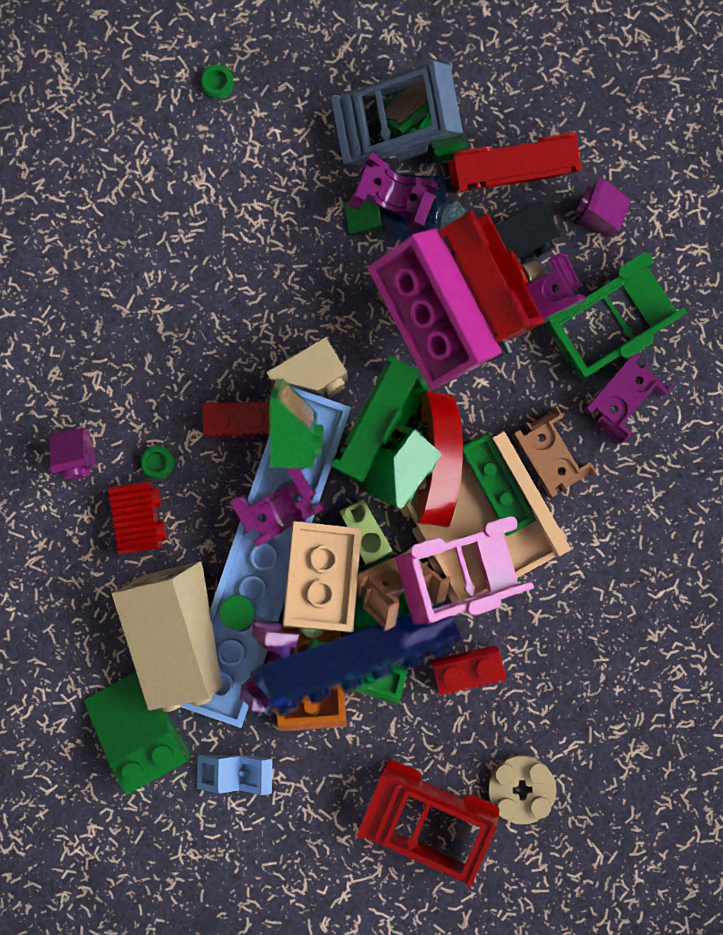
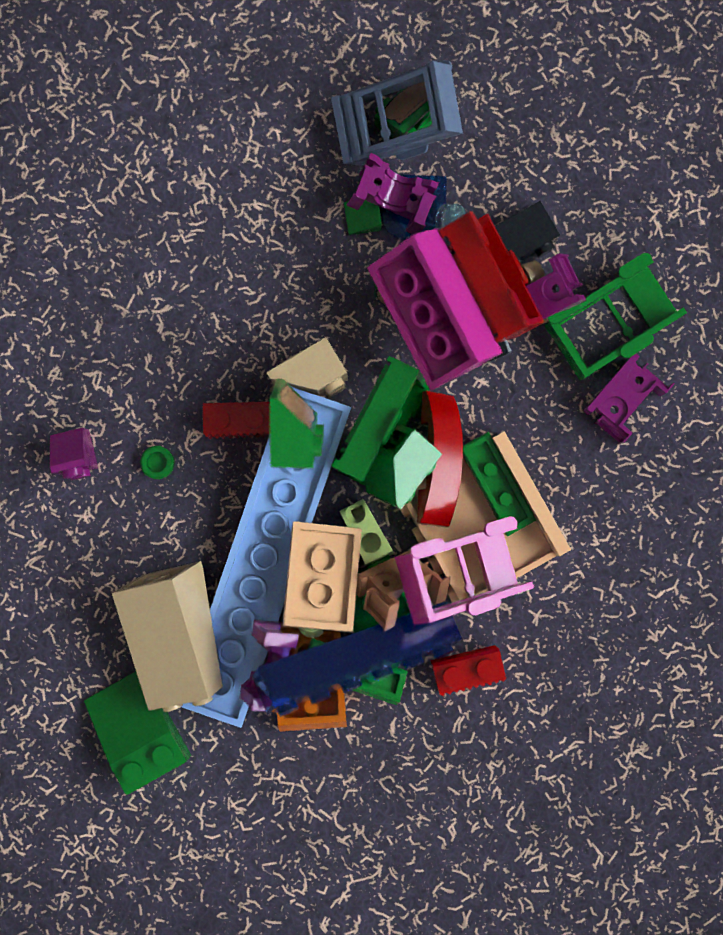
red brick [108,481,167,555] -> none
light blue slope [197,755,272,795] -> none
green tile [200,64,234,100] -> none
green tile [220,594,255,630] -> none
magenta piece [229,468,324,547] -> none
red piece [356,760,500,888] -> none
green slope [429,134,468,164] -> none
red piece [448,132,581,194] -> none
tan plate [488,754,556,824] -> none
nougat piece [512,406,597,498] -> none
magenta slope [575,177,631,238] -> none

